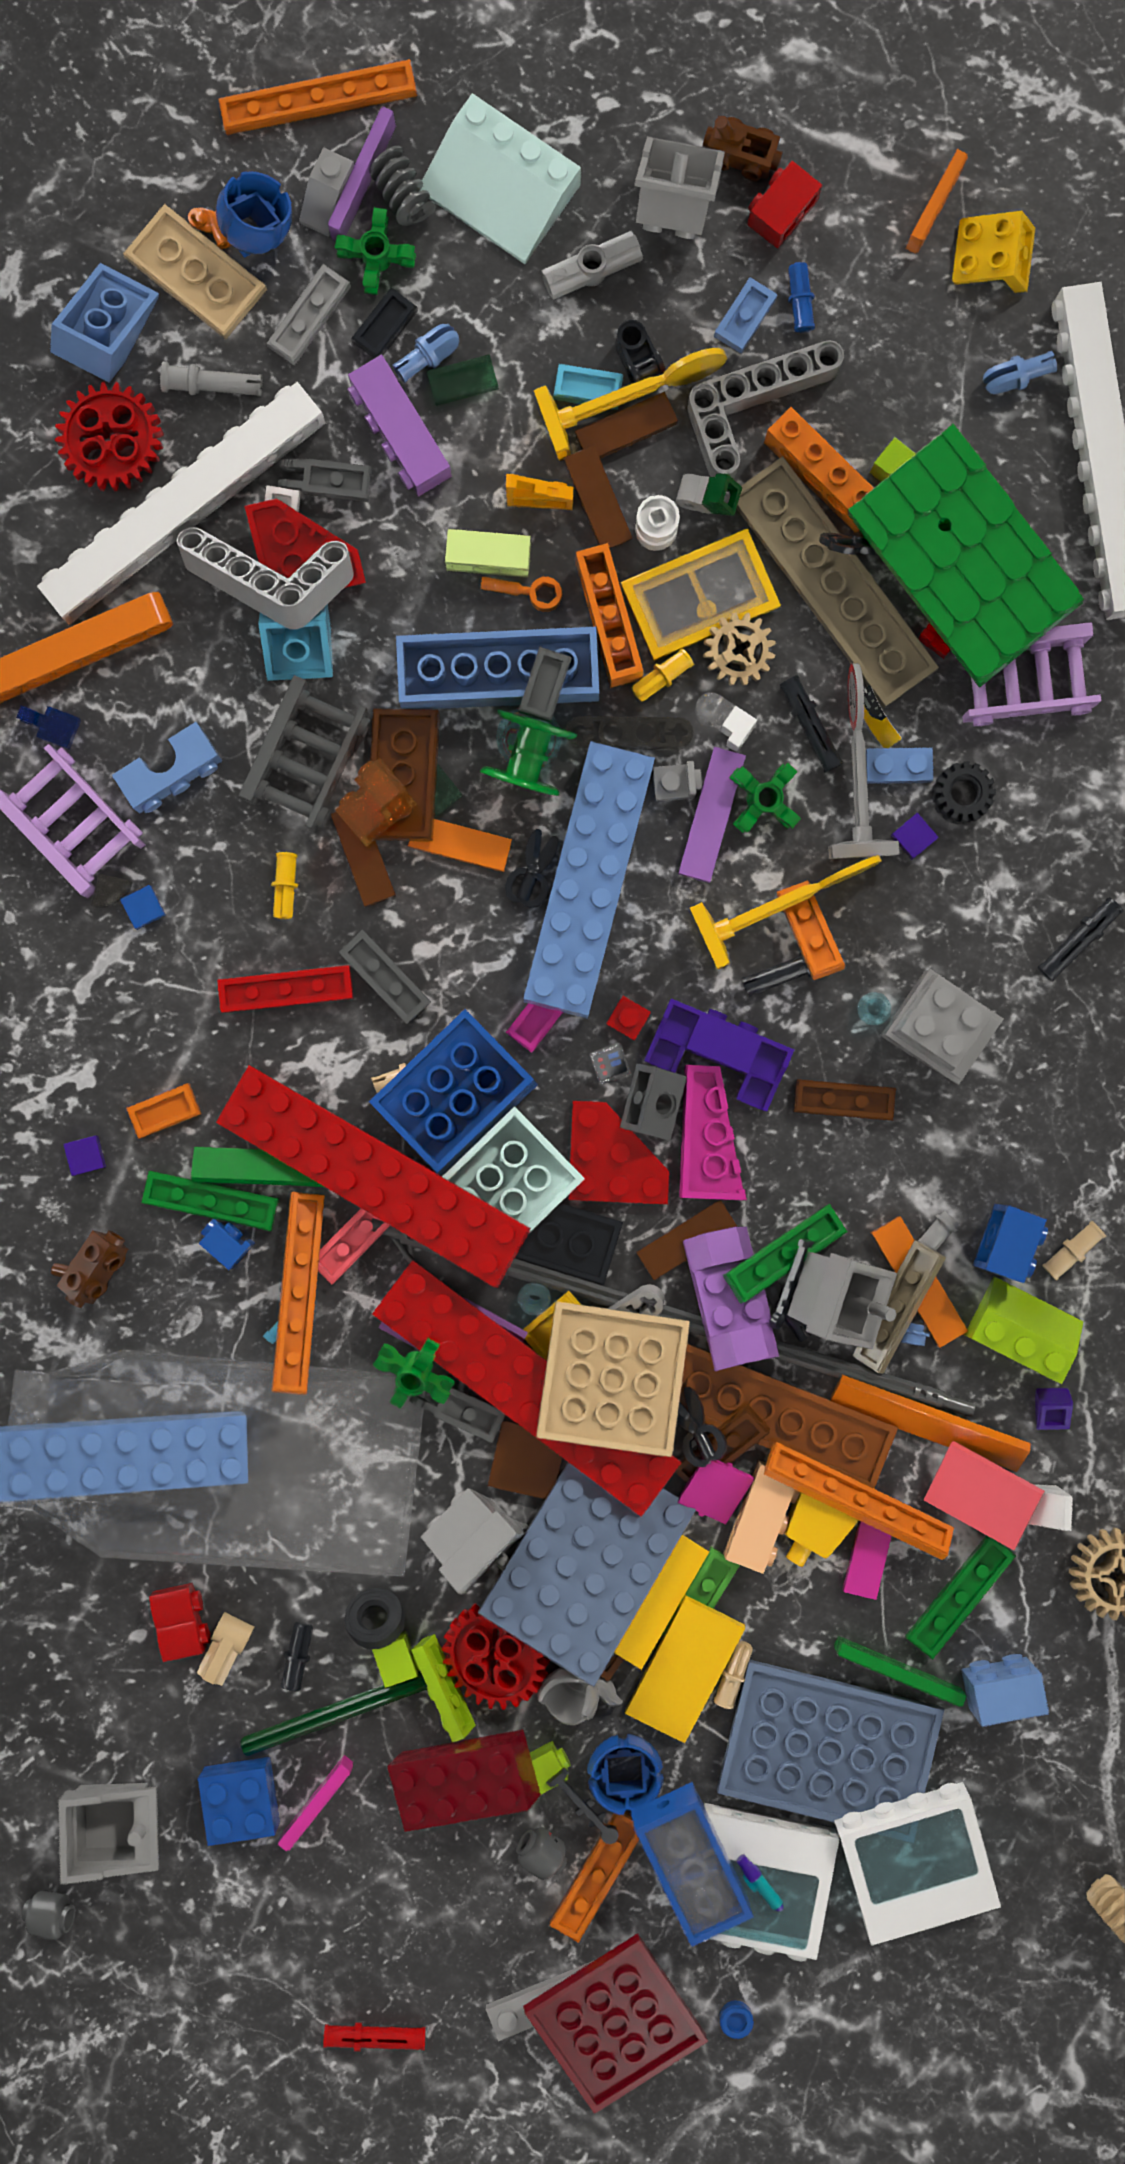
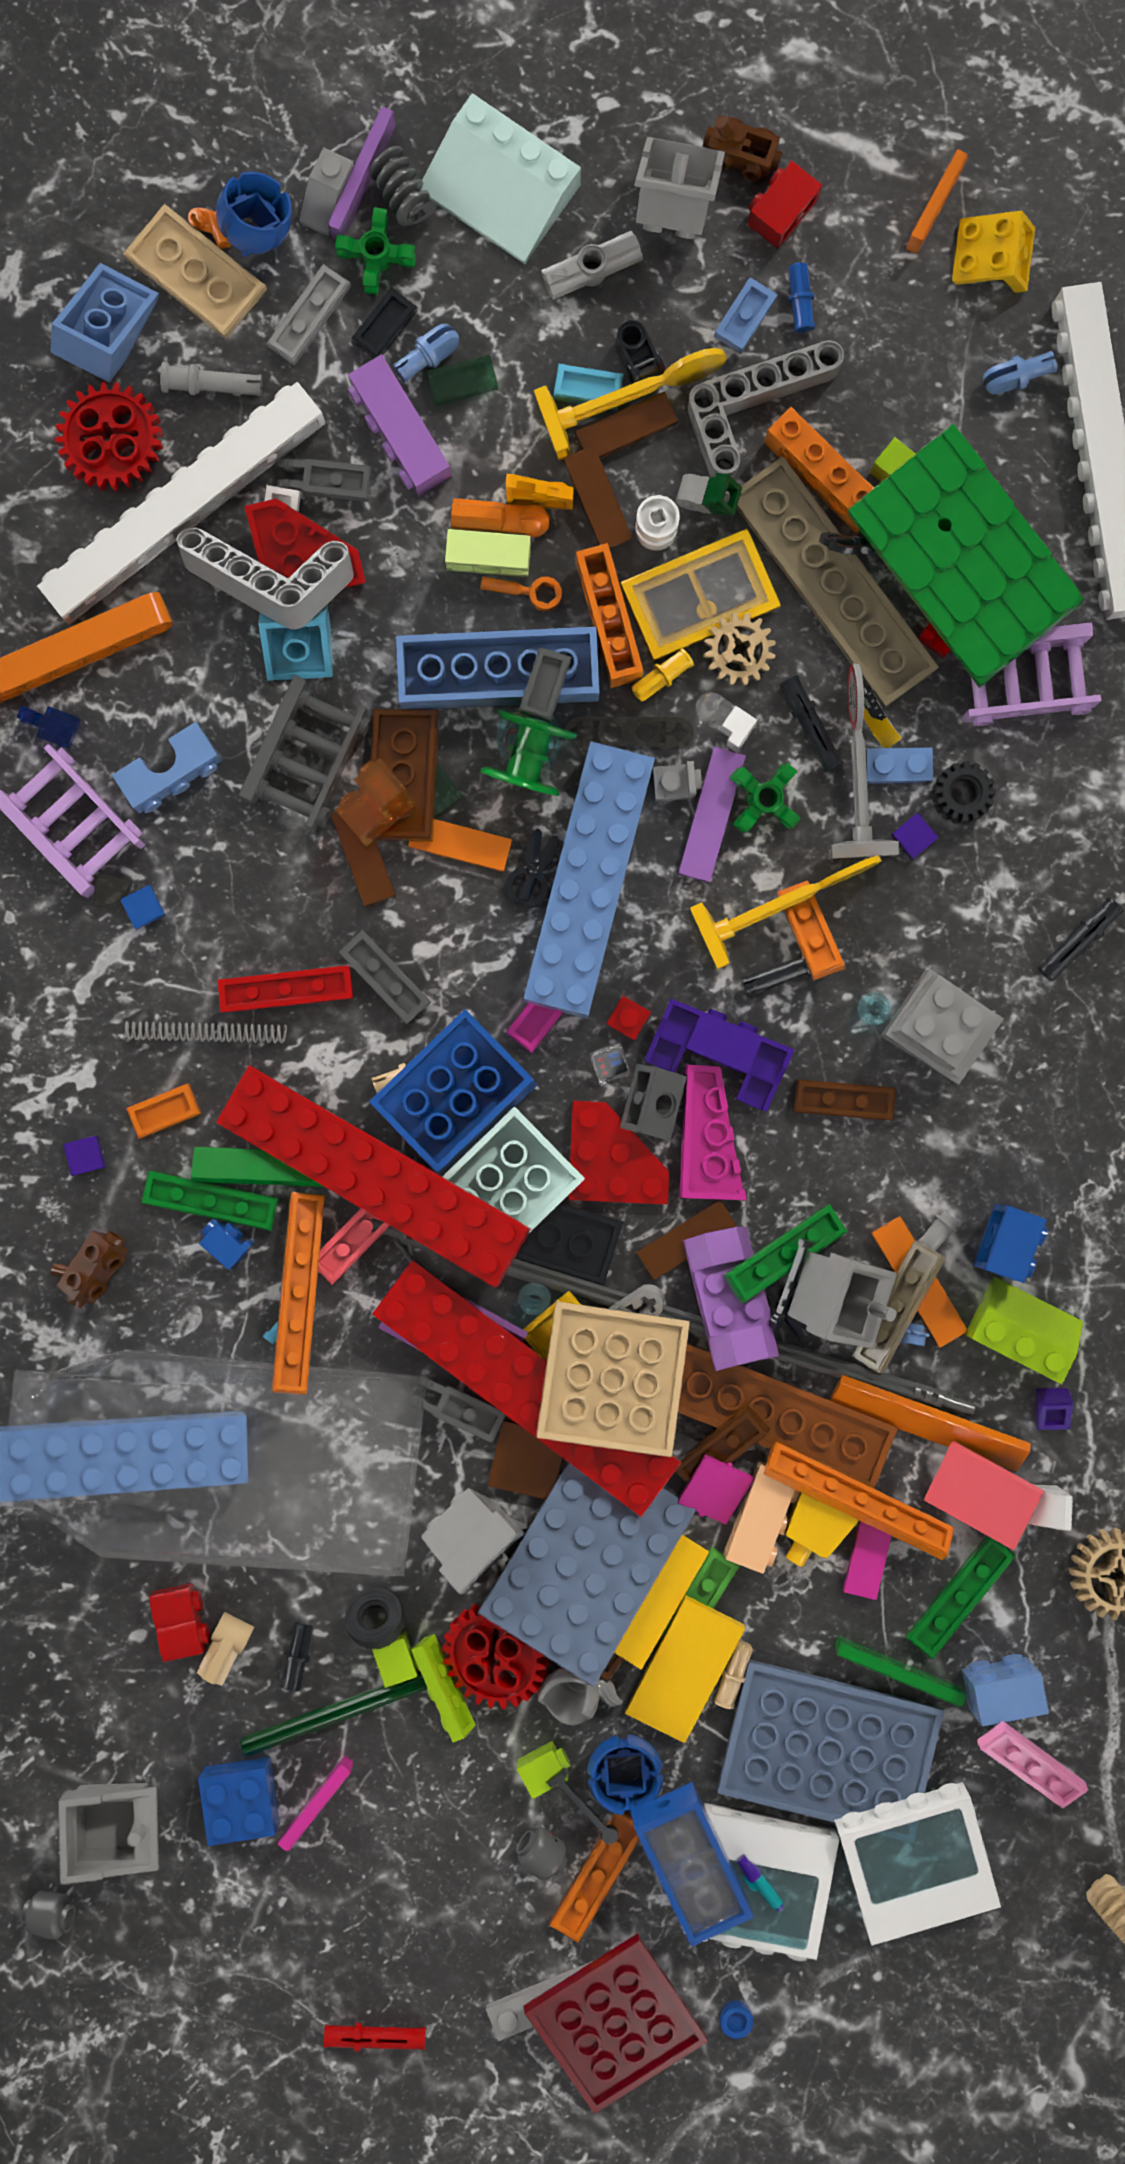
orange tile [218,59,417,135] -> none
yellow axle [272,852,298,919] -> none
green pin [373,1338,455,1409] -> none
dark red brick [387,1729,541,1832] -> none
black piece [677,1387,727,1467] -> none
tan pin [1042,1221,1106,1281] -> none
none -> light grey piece [124,1021,287,1044]
none -> orange piece [451,498,550,538]
none -> bright pink tile [977,1721,1088,1809]

